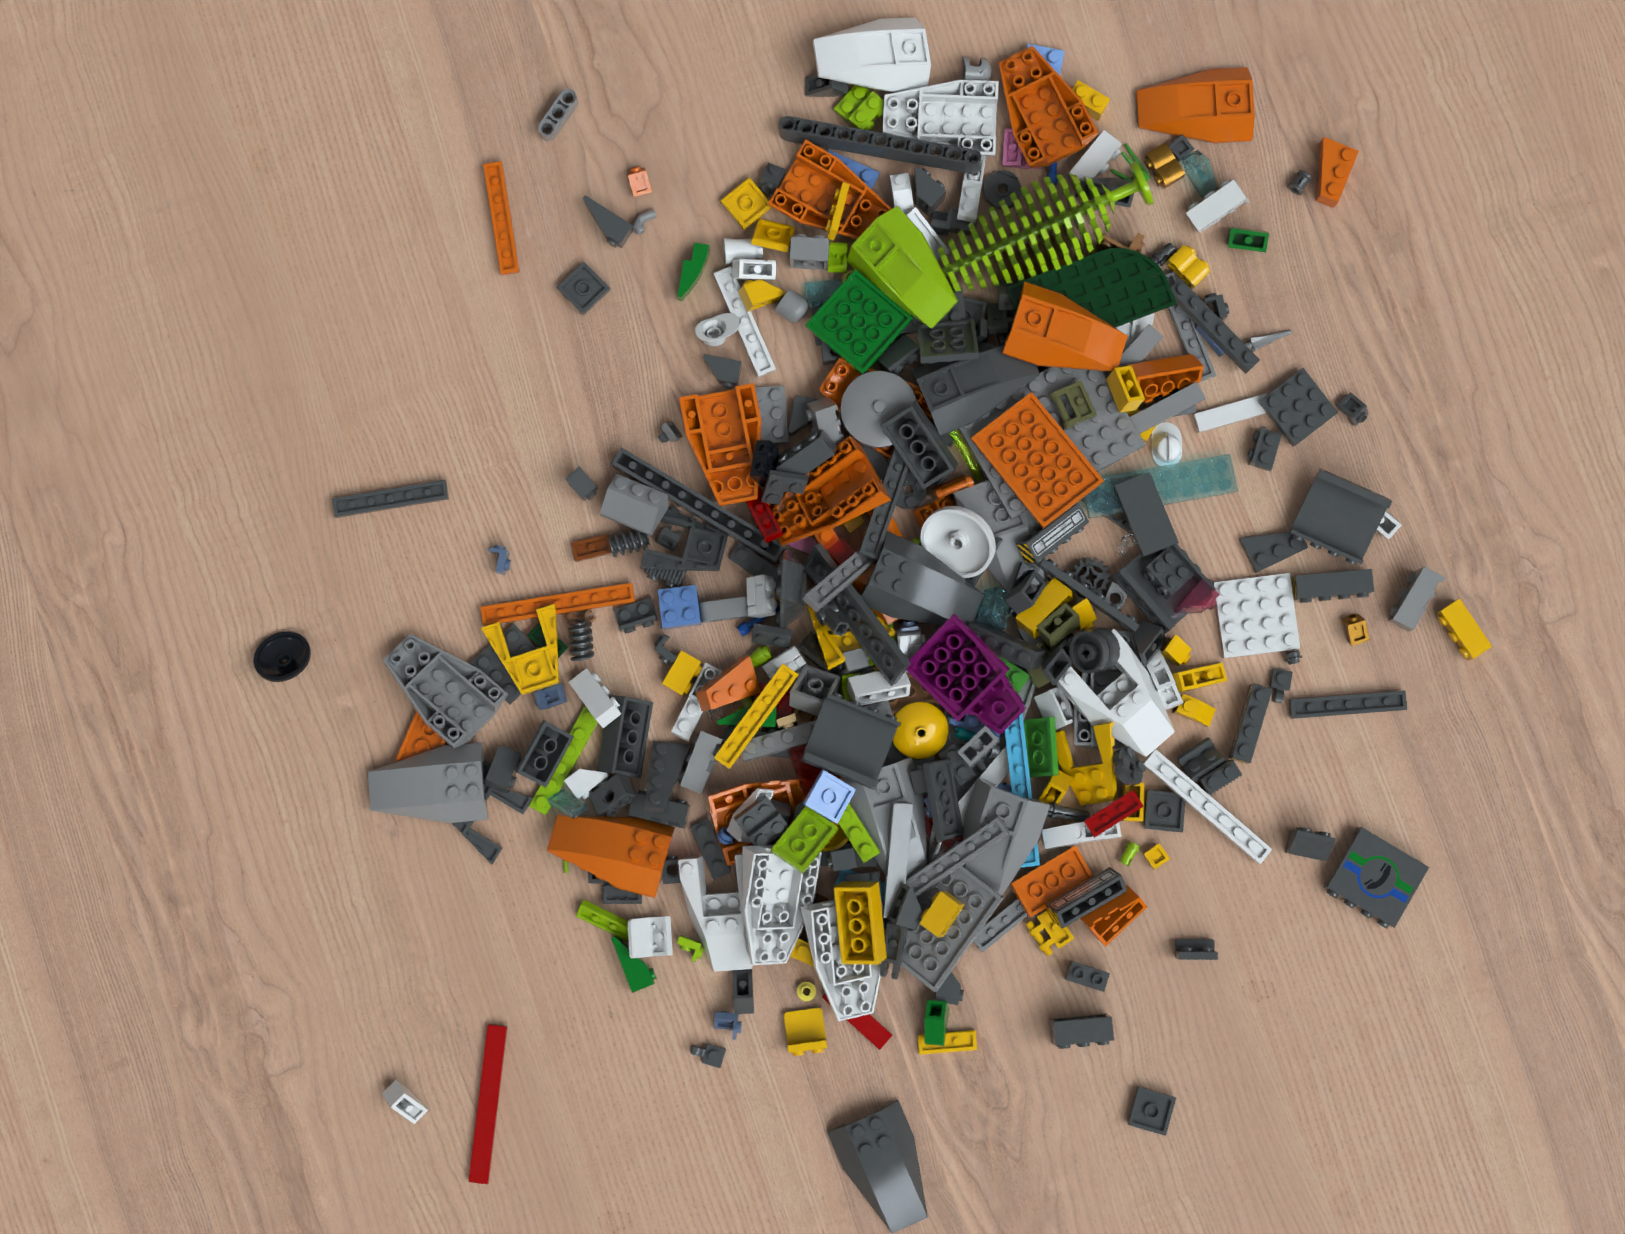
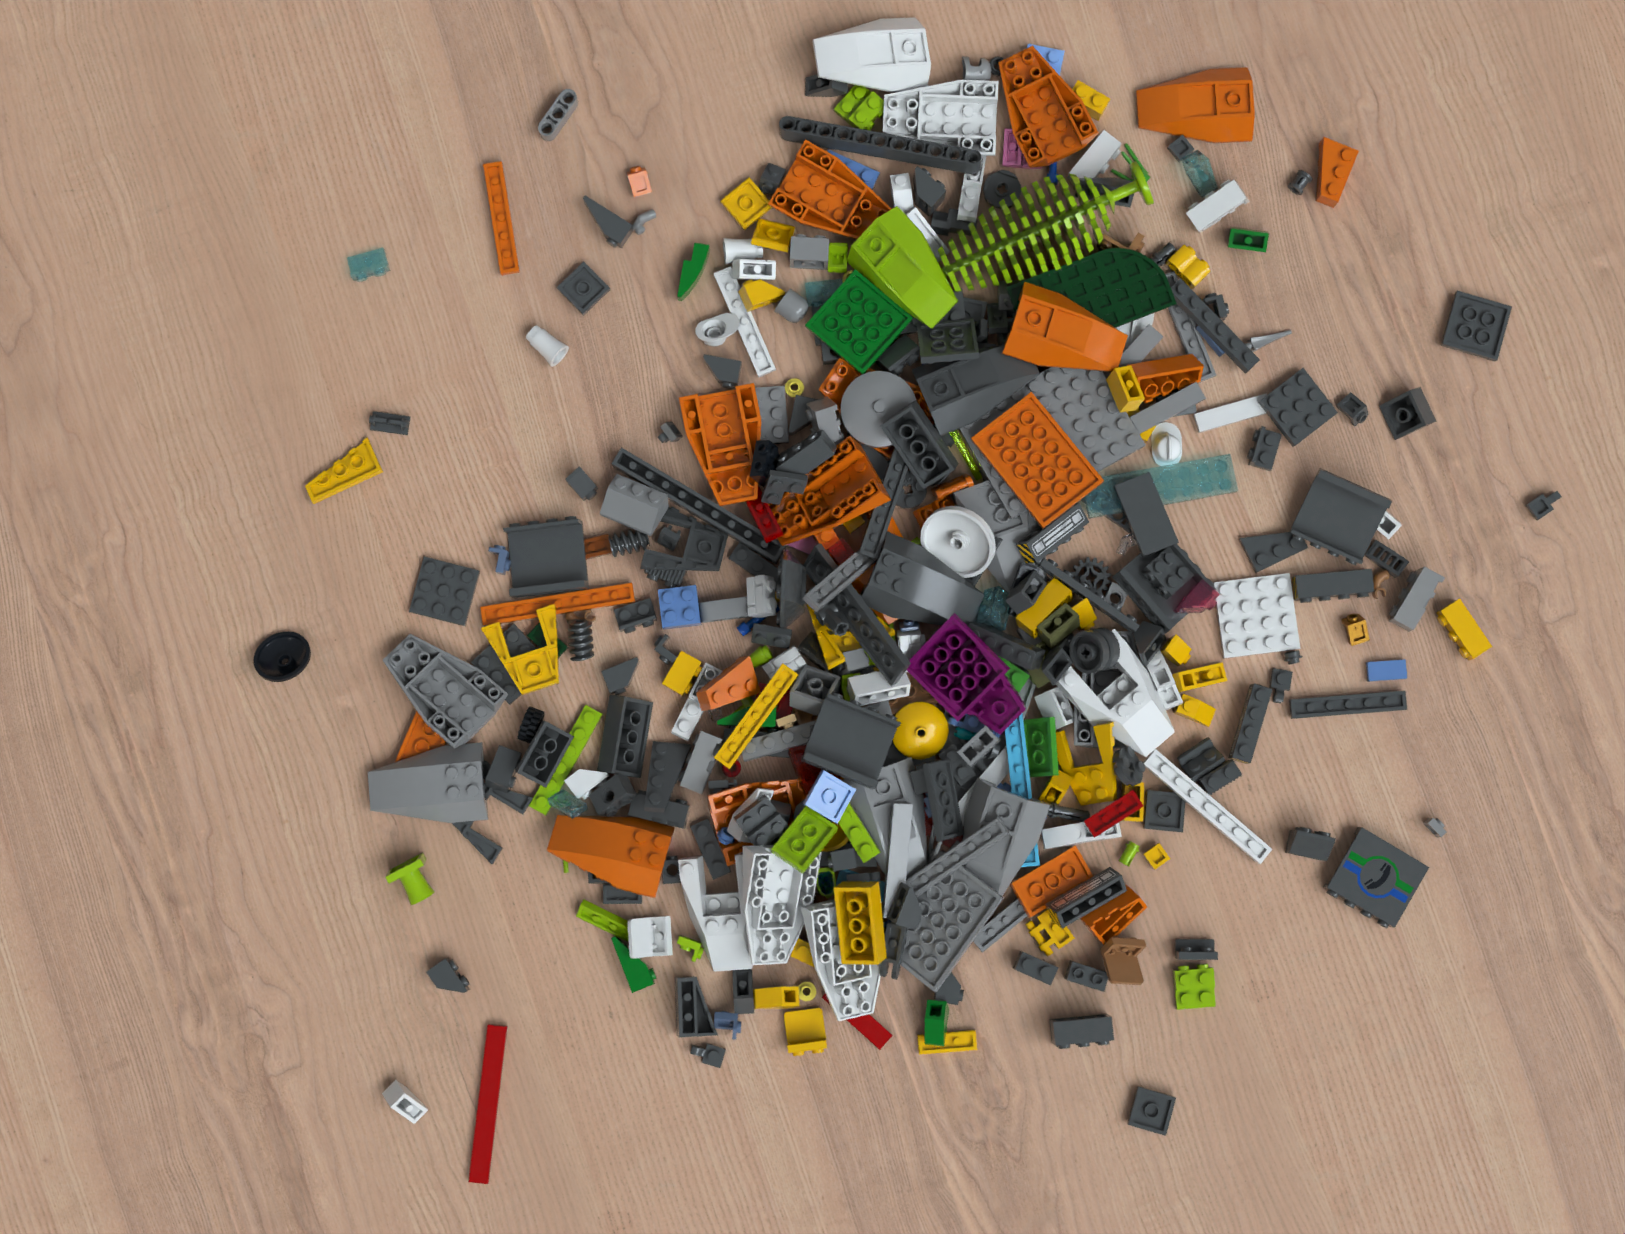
dark grey plate [332,480,449,518] -> none
sand blue bracket [534,684,568,710] -> none
white brick [569,668,621,728] -> none
yellow plate [825,182,850,241] -> none
dark grey wedge [827,1100,928,1233] -> none
yellow brick [919,891,965,937] -> none
olive plate [1049,381,1097,430] -> none
pearl gold brick [1144,143,1185,189] -> none
none -> yellow wing [305,438,383,504]
none -> clear light blue bracket [347,248,390,282]
none -> dark grey hinge [369,411,411,435]
none -> lime plant [385,852,435,905]
none -> dark grey plate [409,557,480,627]
none -> dark grey slope [426,958,470,993]
none -> dark grey panel [503,516,589,598]
none -> black tyre [517,706,545,744]
none -> white plant [526,325,569,367]
none -> dark grey slope [601,657,640,695]
none -> dark grey wedge [675,976,718,1037]
none -> dark grey plate [708,780,738,794]
none -> red plate [722,760,741,777]
none -> yellow slope [753,986,800,1009]
none -> light yellow plate [785,378,804,398]
none -> rock [816,867,836,898]
none -> dark grey plate [990,57,1004,76]
none -> dark grey brick [1013,951,1058,986]
none -> medium nougat bracket [1100,936,1146,985]
none -> lime plate [1172,964,1216,1010]
none -> dark grey slope [1365,540,1409,578]
none -> medium blue tile [1366,659,1407,682]
none -> medium nougat arm [1372,570,1390,599]
none -> dark grey slope [1379,387,1436,440]
none -> light grey plate [1423,818,1446,837]
none -> dark grey plate [1441,291,1512,362]
none -> dark grey plate [1525,491,1562,521]

